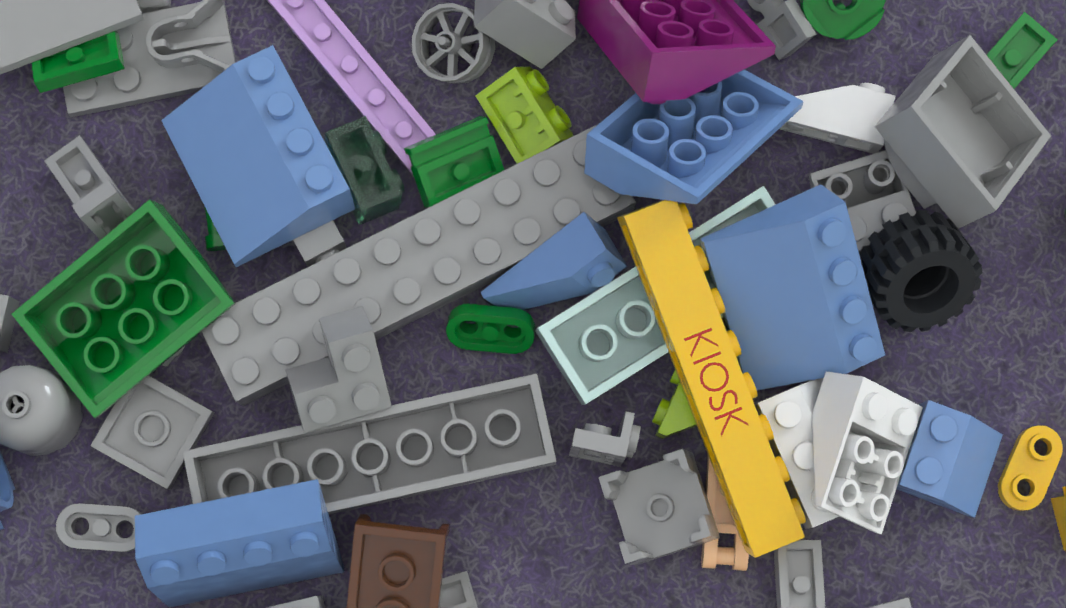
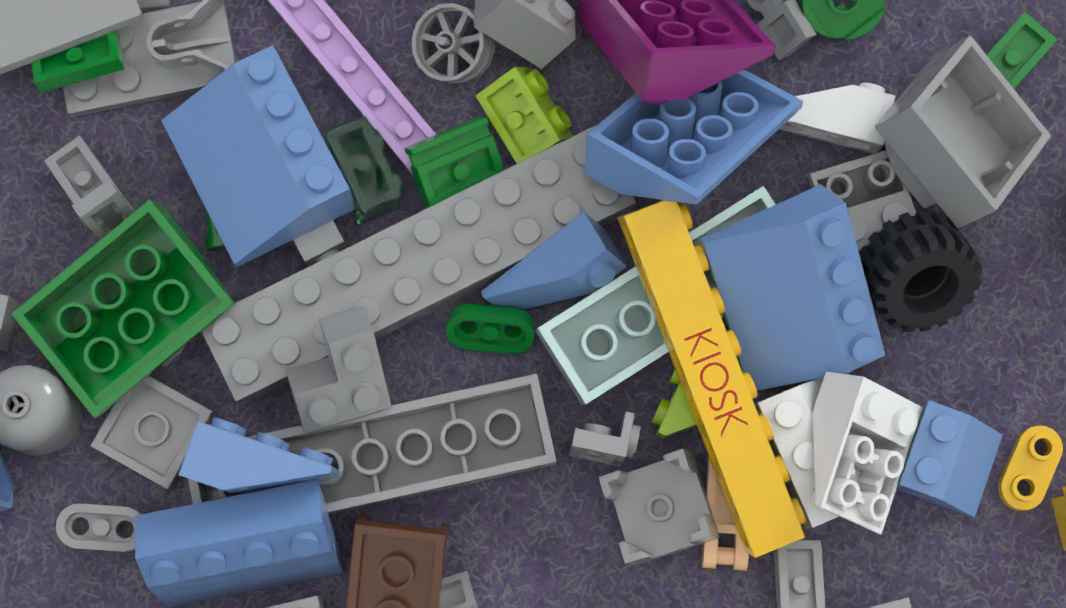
none -> medium blue slope [179,417,341,494]

